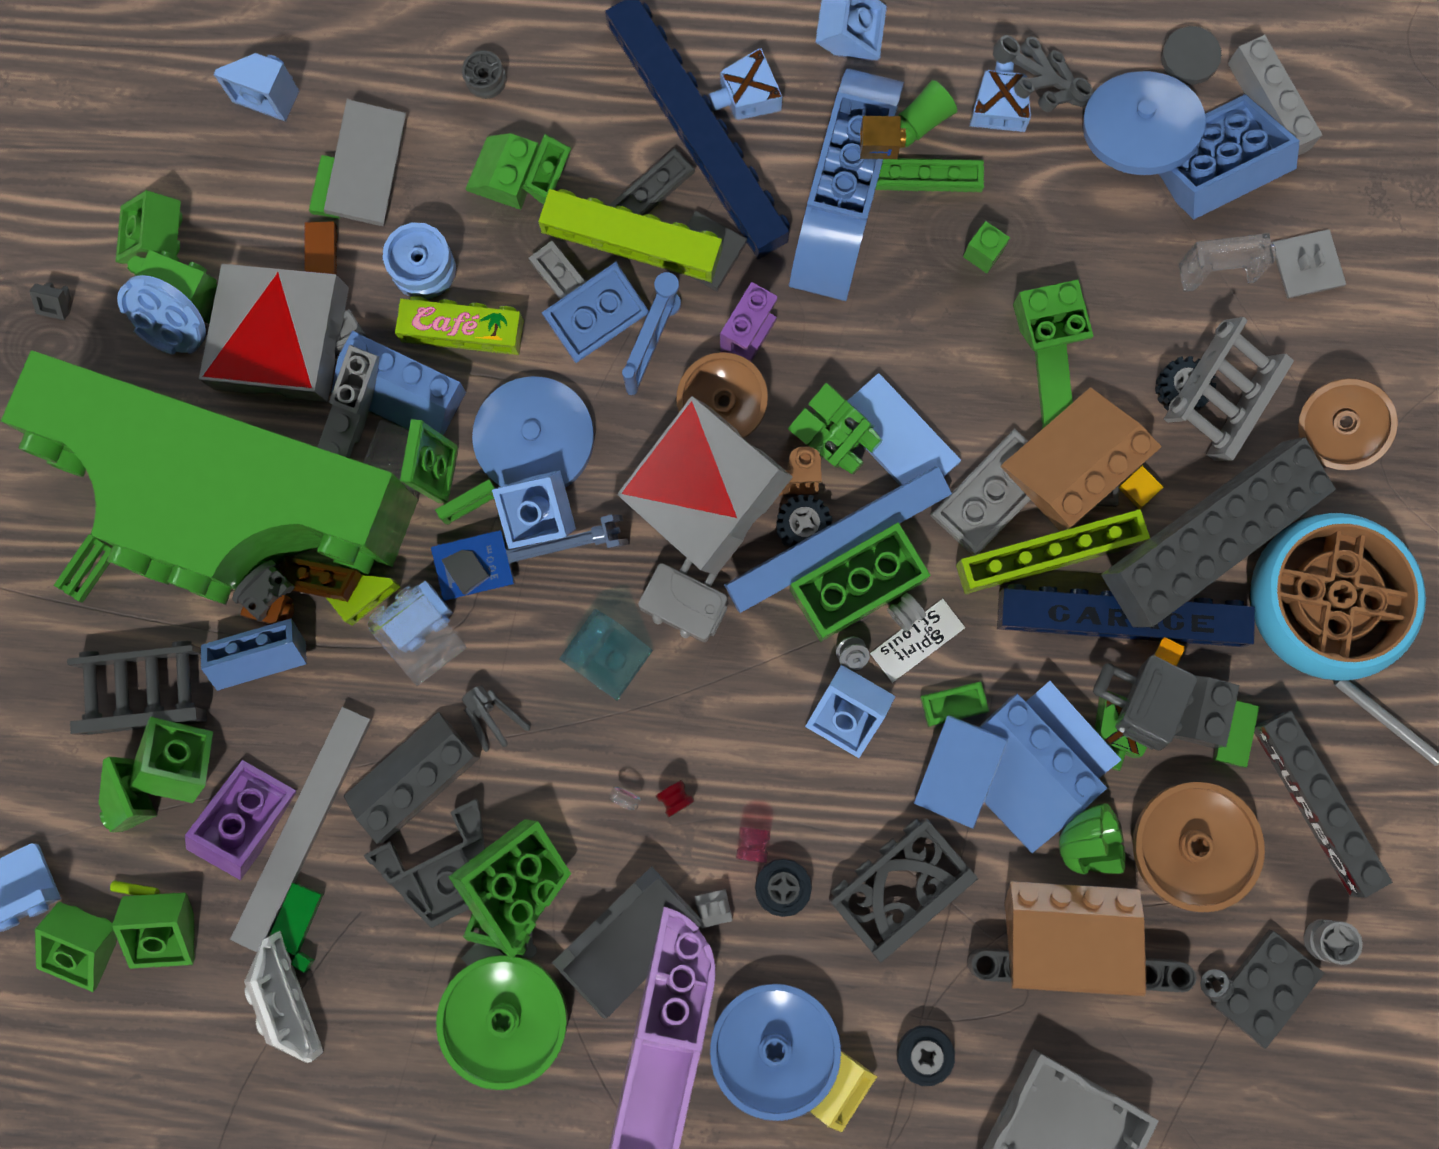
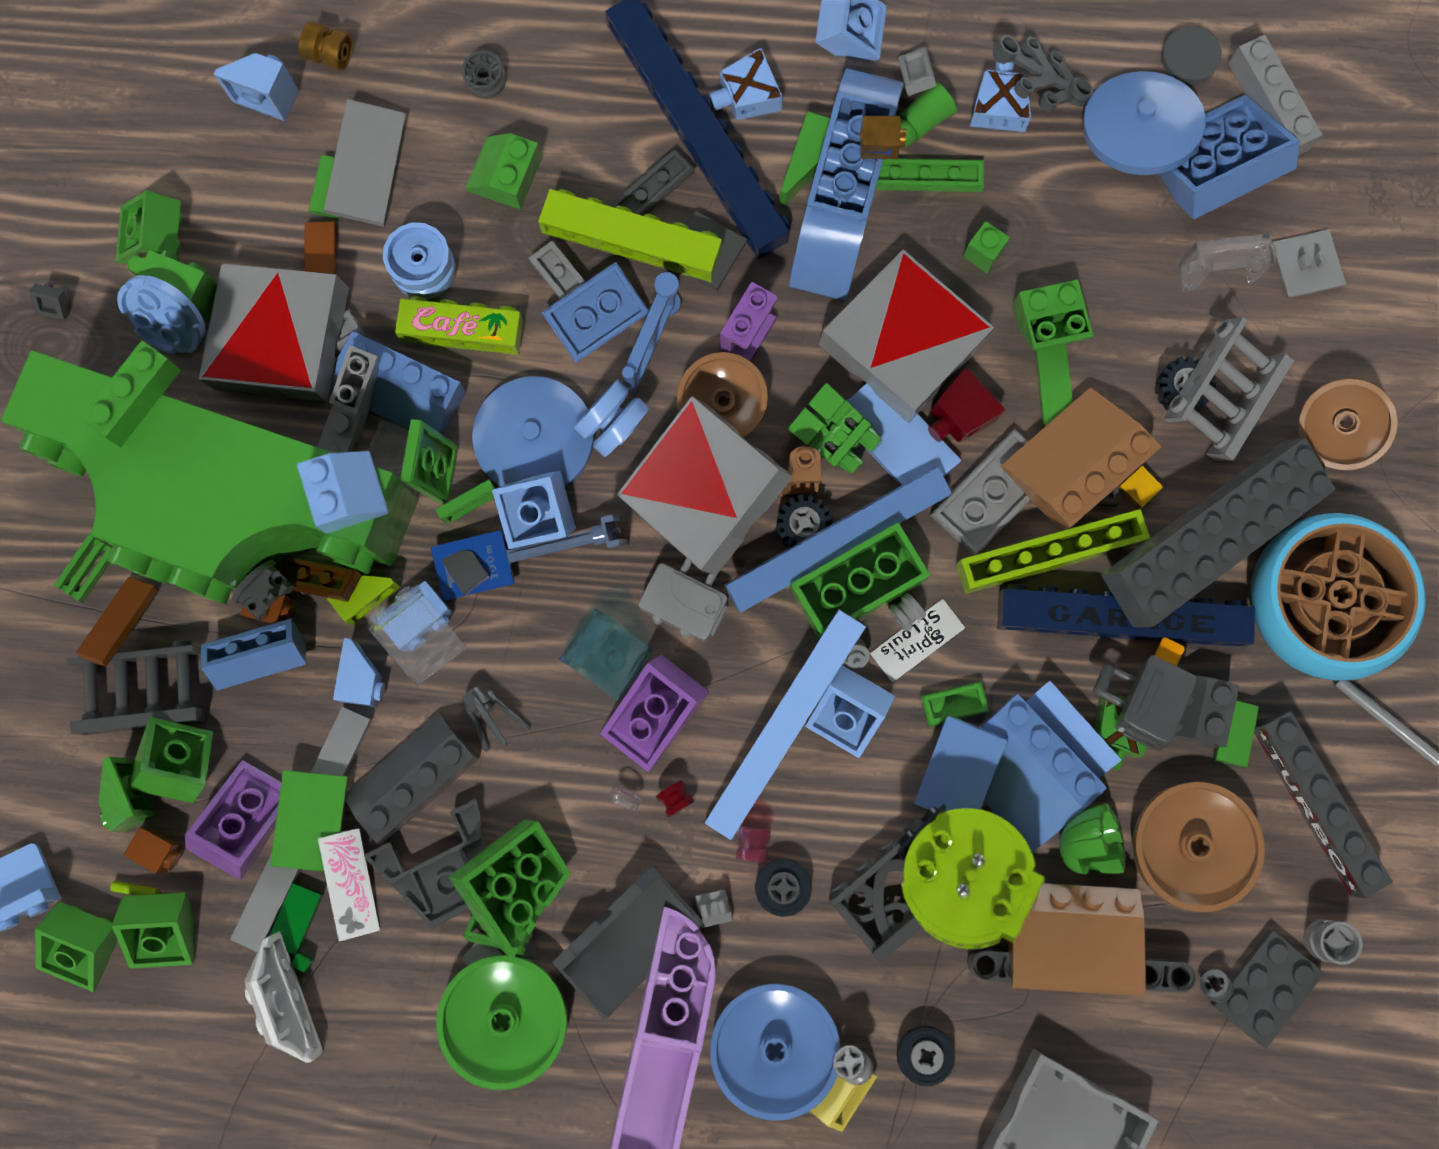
bright green slope [522,134,571,204] -> none
none -> dark orange tile [76,577,158,667]
none -> bright green brick [80,340,181,447]
none -> dark orange brick [123,827,183,874]
none -> bright green tile [270,770,349,871]
none -> light blue slope [297,451,389,534]
none -> pearl gold wheel [299,21,353,71]
none -> white sticker [318,828,380,942]
none -> light blue slope [333,638,385,708]
none -> light blue wheel [572,379,650,458]
none -> medium lavender slope [600,654,710,772]
none -> light blue tile [705,610,866,840]
none -> bright green slope [780,111,830,205]
none -> light grey tile [819,250,994,423]
none -> light grey wheel [833,1046,873,1085]
none -> lime piece [897,804,1045,949]
none -> light grey tile [898,47,937,96]
none -> dark red torso [928,368,1006,443]

